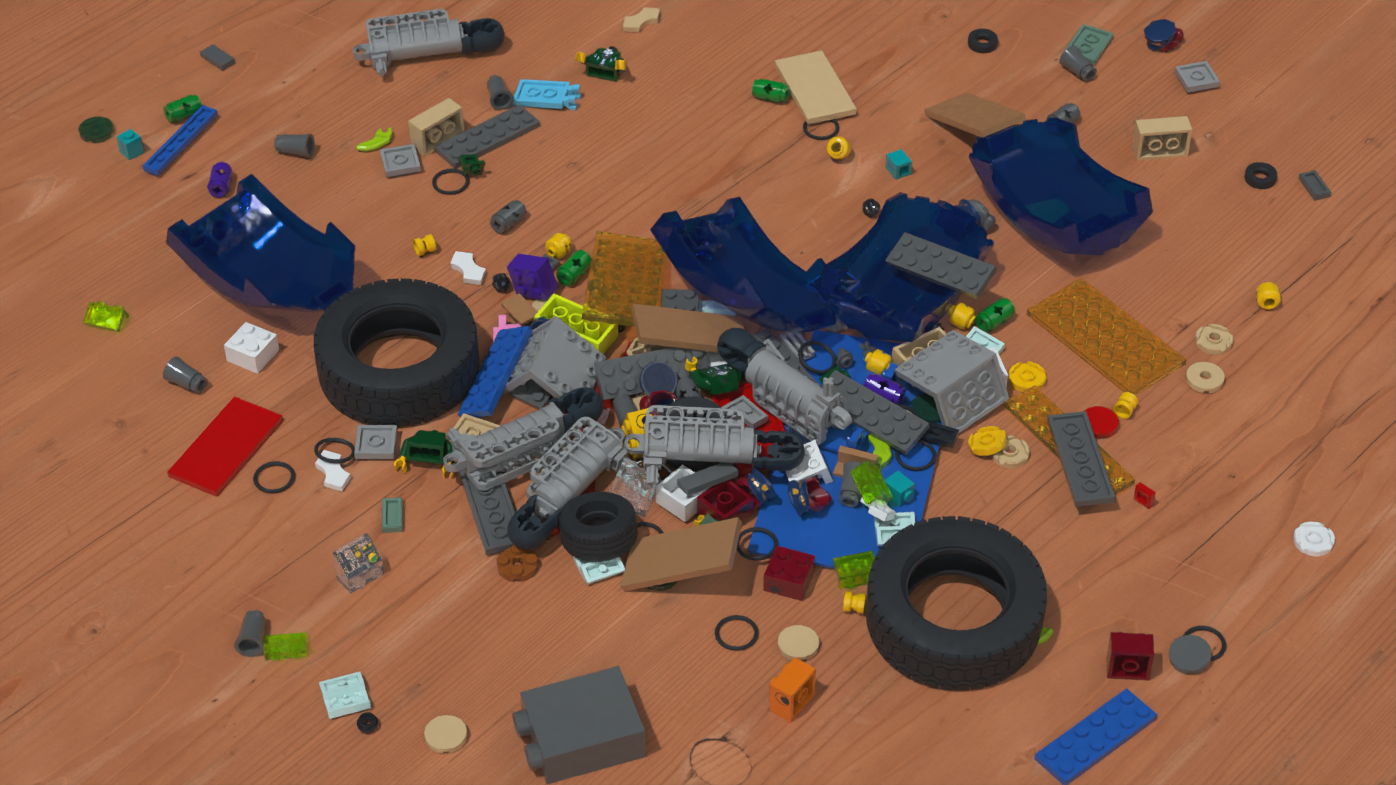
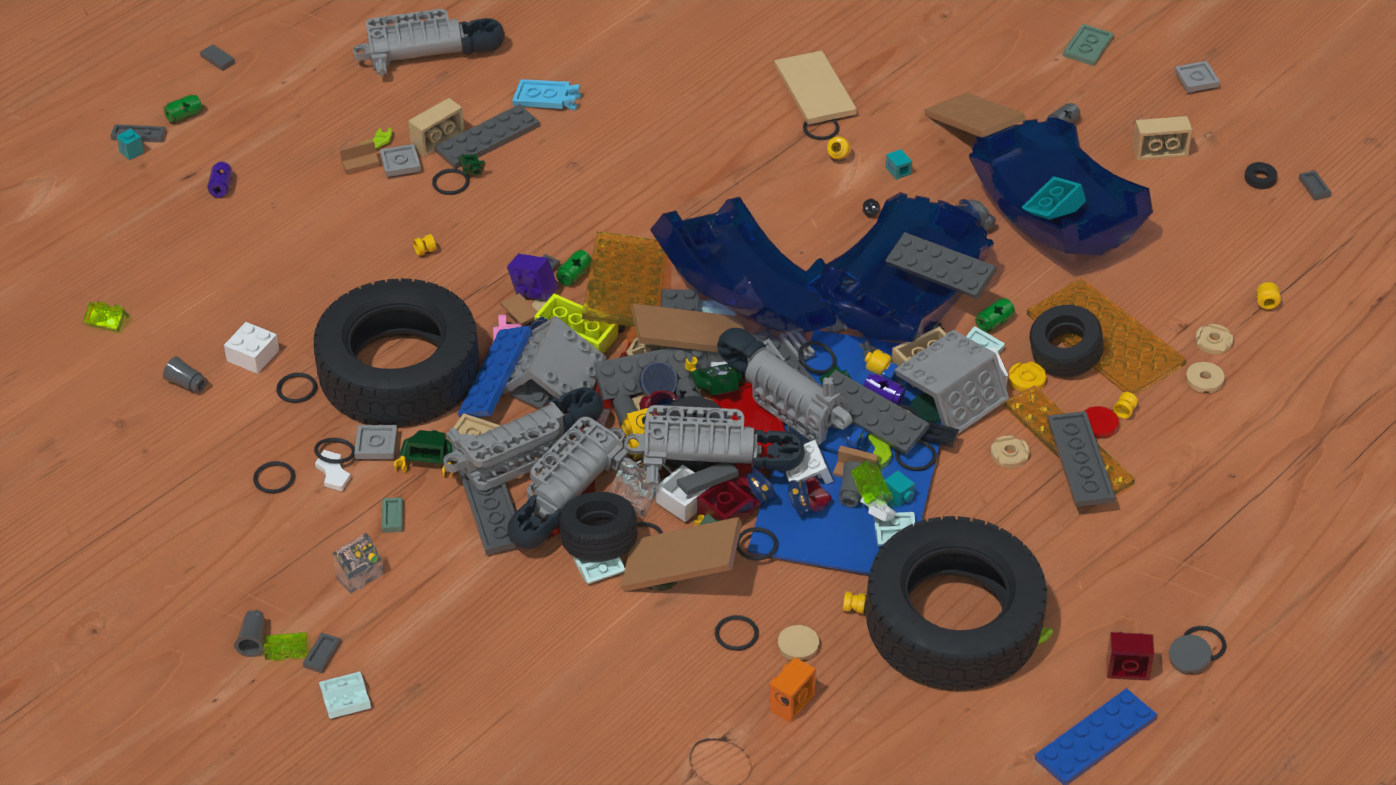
clear green tile [78,116,114,143] -> none
blue plate [143,105,218,176] -> none
clear blue windscreen [166,173,355,313] -> none
red tile [167,396,283,497] -> none
dark grey plant [274,133,315,158] -> none
black plate [357,712,378,733] -> none
tan tile [424,715,467,754] -> none
white tile [450,251,486,285] -> none
dark grey plant [487,75,514,111] -> none
dark grey piece [490,200,527,233] -> none
black plate [492,273,510,292] -> none
dark orange plate [497,545,538,582] -> none
dark grey brick [512,666,646,785] -> none
yellow head [545,233,572,260] -> none
dark green torso [575,46,627,82] -> none
tan tile [623,7,660,33] -> none
light grey plate [721,395,768,429] -> none
green piece [752,78,790,103] -> none
dark red brick [763,546,816,601] -> none
clear neon green bracket [833,551,875,589] -> none
dark grey plate [836,348,853,369] -> none
yellow head [948,302,976,330] -> none
black tyre [968,29,998,53] -> none
yellow tile [968,426,1007,456] -> none
dark grey plant [1059,46,1097,81] -> none
red tile [1134,482,1156,509] -> none
dark blue piece [1144,19,1184,52] -> none
white tile [1293,521,1335,557] -> none
none -> dark grey tile [111,124,166,143]
none -> black tyre [276,372,317,403]
none -> dark grey tile [303,633,341,673]
none -> medium nougat panel [340,140,380,175]
none -> teal slope [1020,176,1086,219]
none -> black tyre [1029,305,1104,377]

